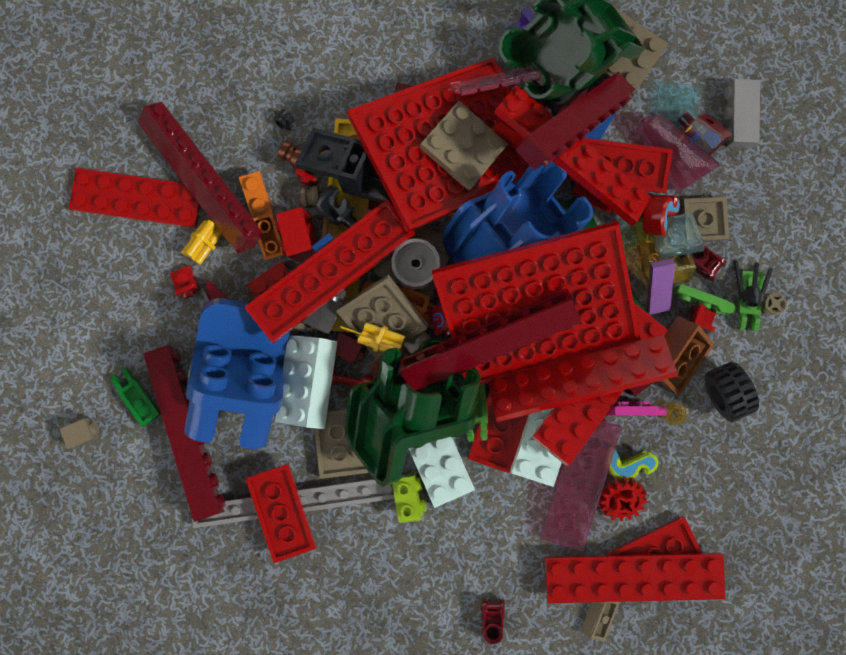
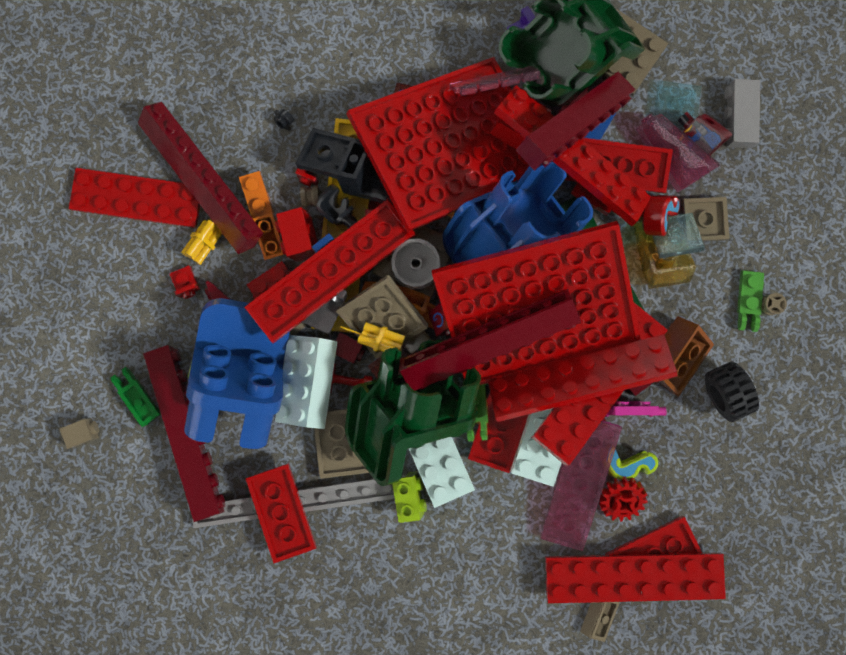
copper wheel [277,140,302,169] -> none
dark tan plate [419,101,508,191] -> none
dark red piece [481,598,505,644] -> none
medium lavender tile [647,259,675,315] -> none
clear yellow plate [664,403,687,425] -> none
bright green hinge [672,284,736,316] -> none
dark red piece [682,243,727,281] -> none
red panel [689,304,716,333] -> none
black plant [734,260,773,307] -> none

